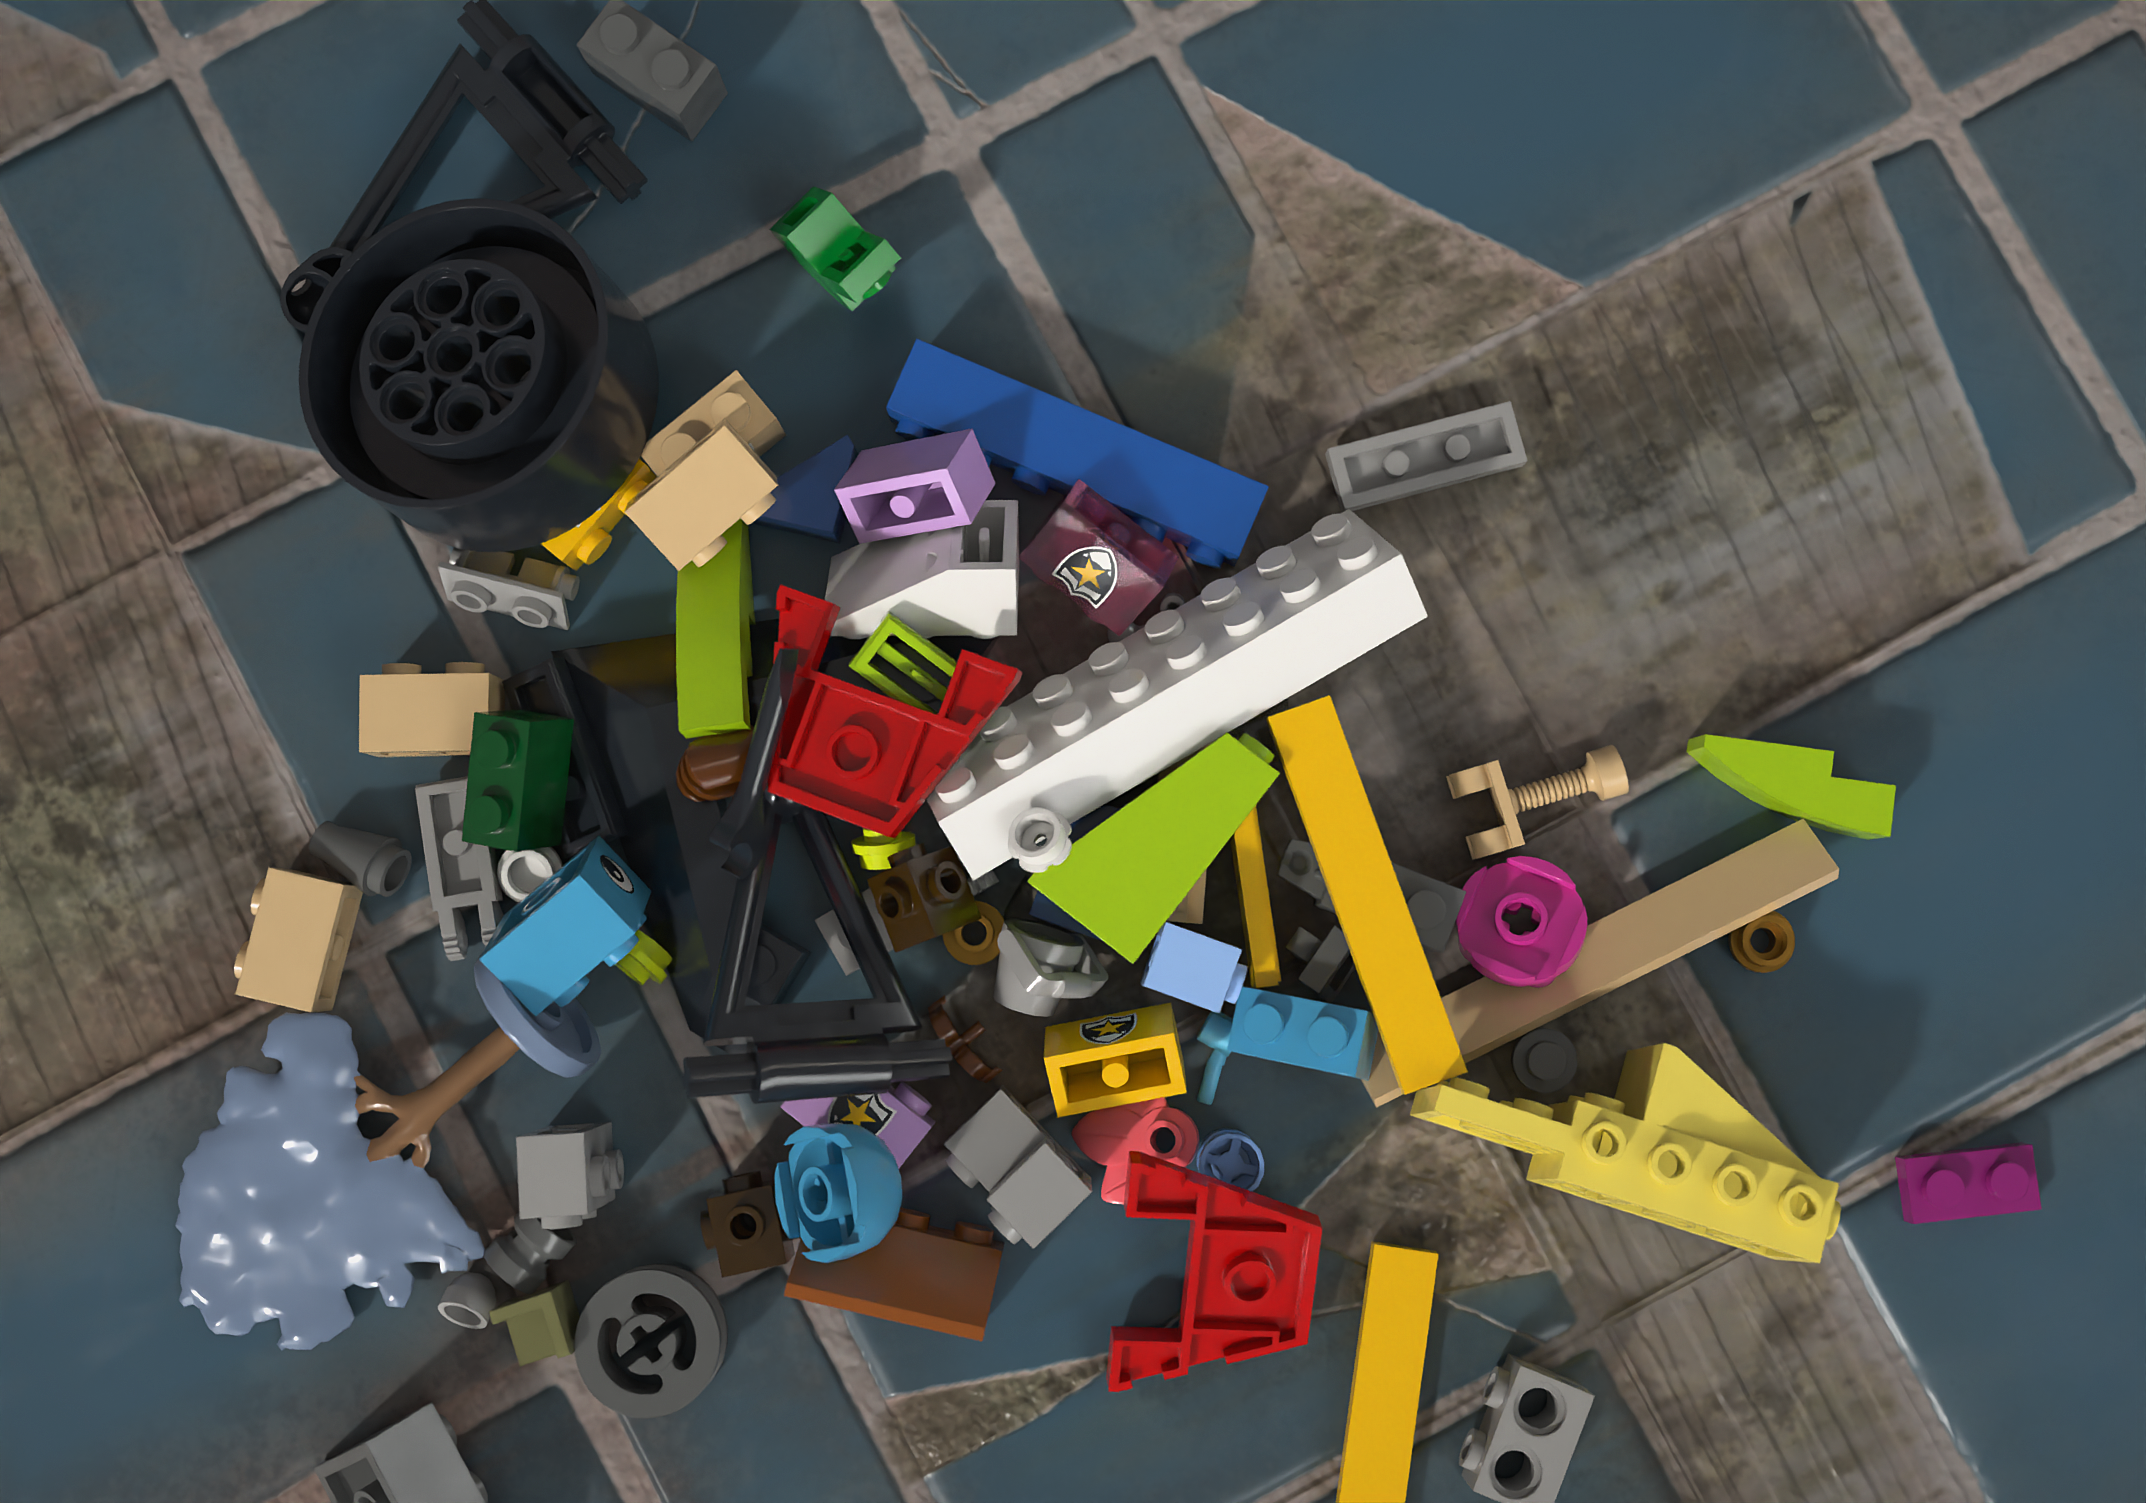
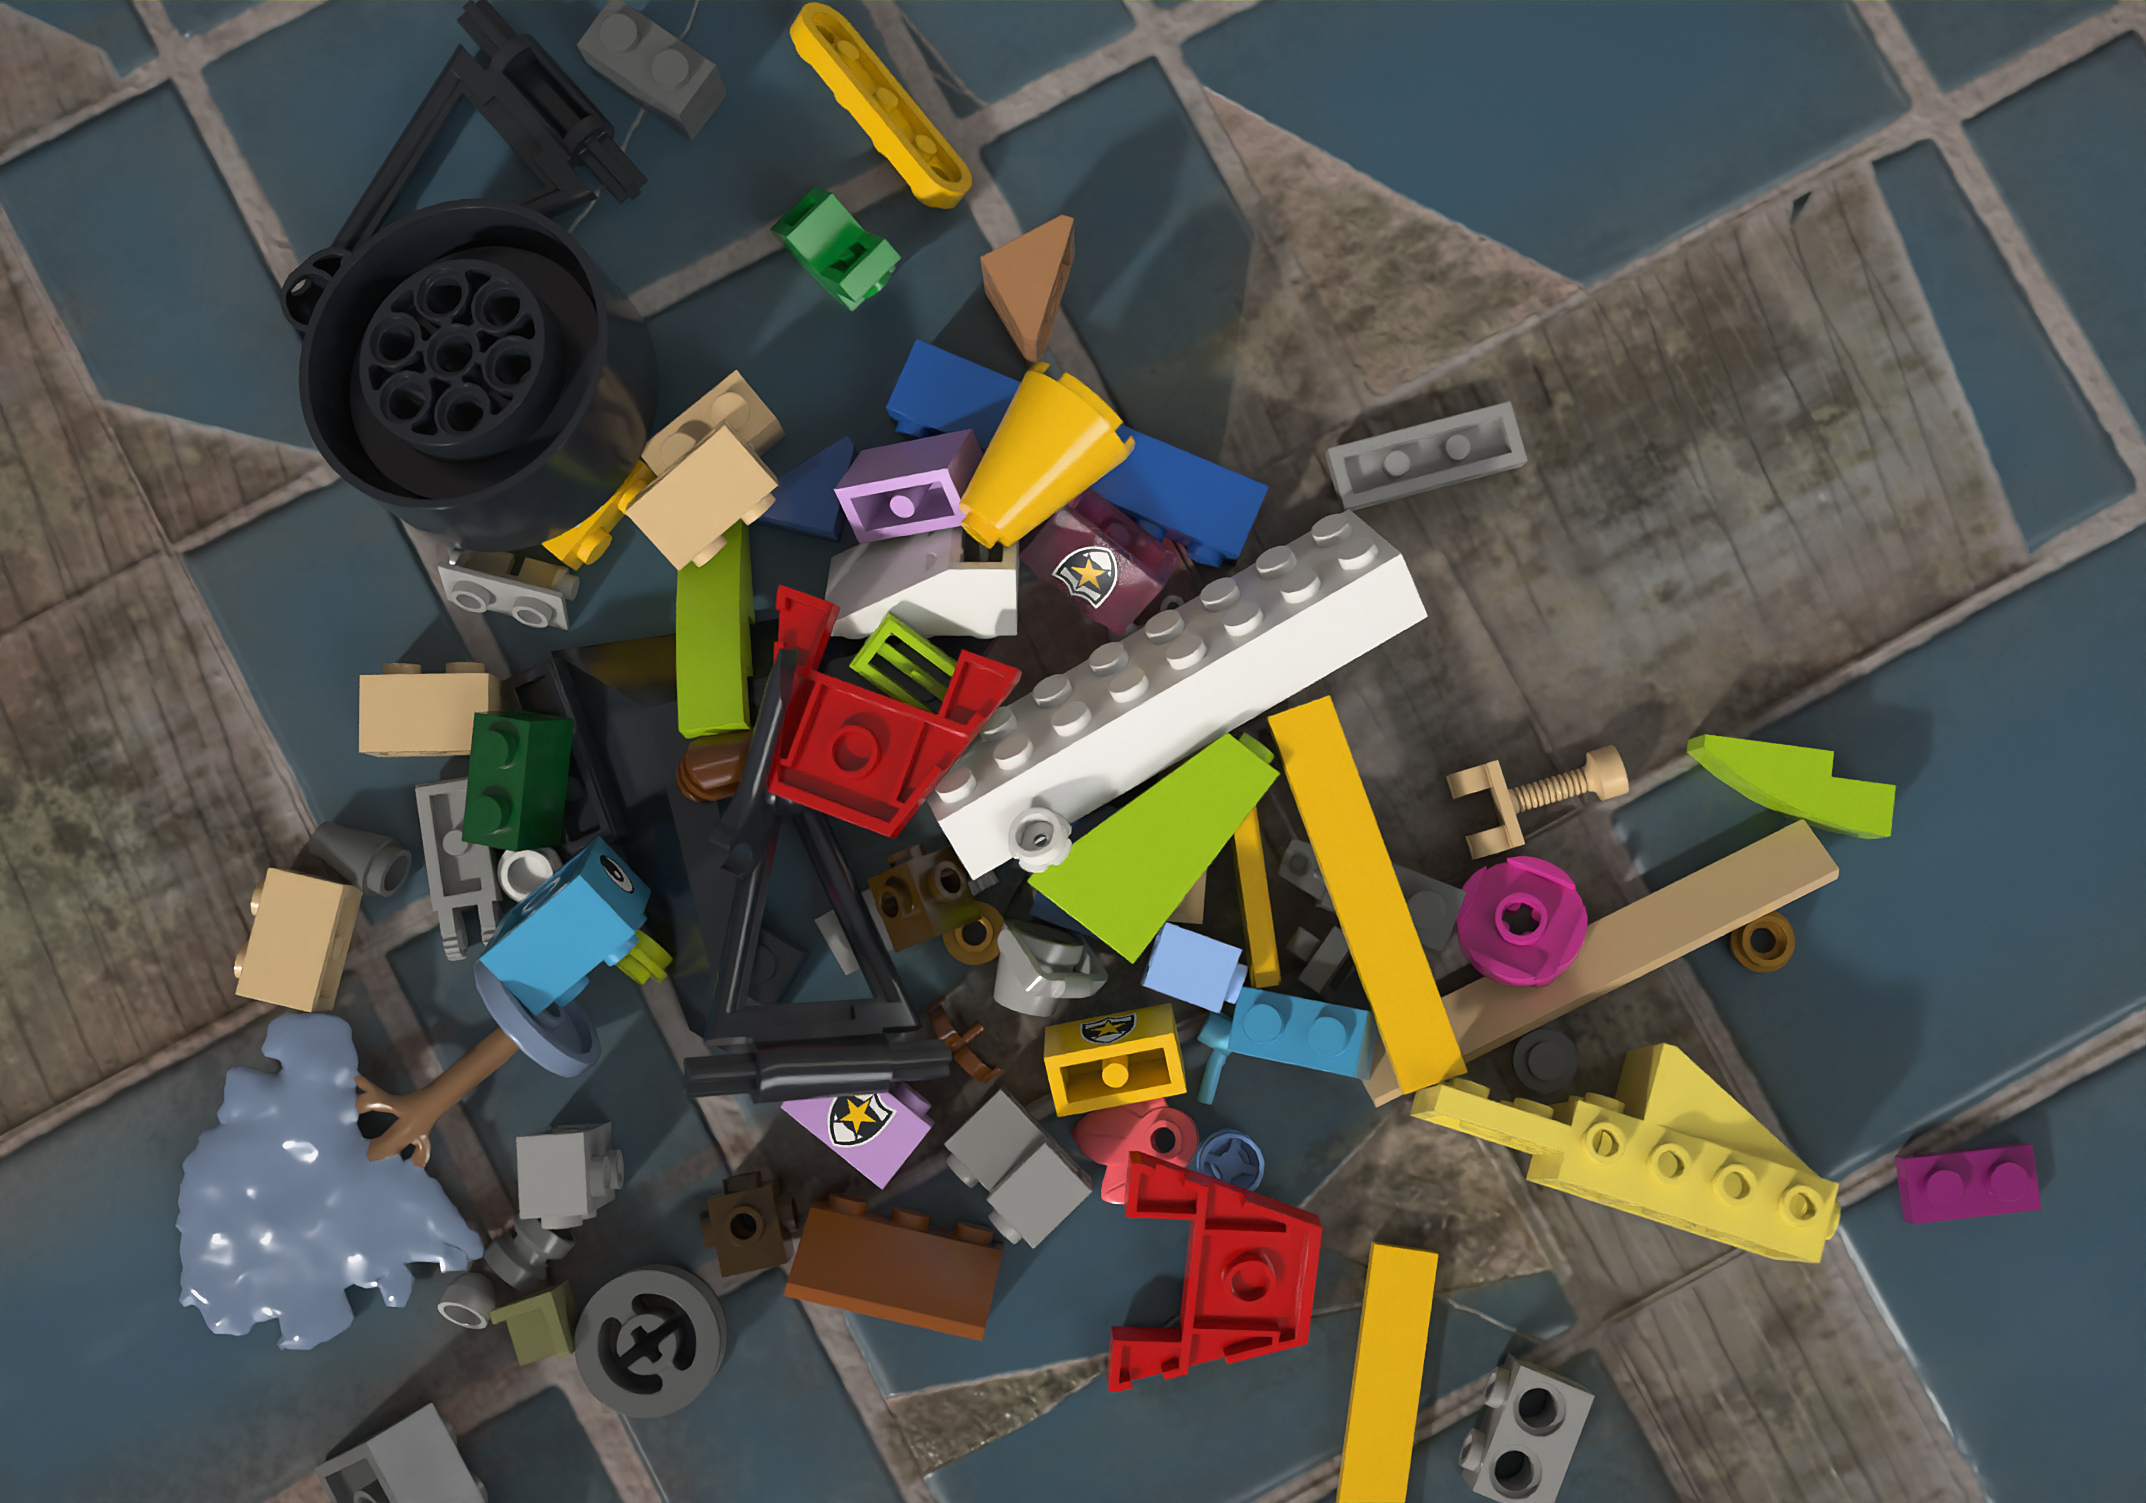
dark azure cylinder [774,1123,902,1263] -> none
neon yellow plate [851,828,916,870] -> none
none -> yellow plate [790,2,972,209]
none -> yellow cone [959,361,1135,549]
none -> medium nougat slope [980,215,1074,371]

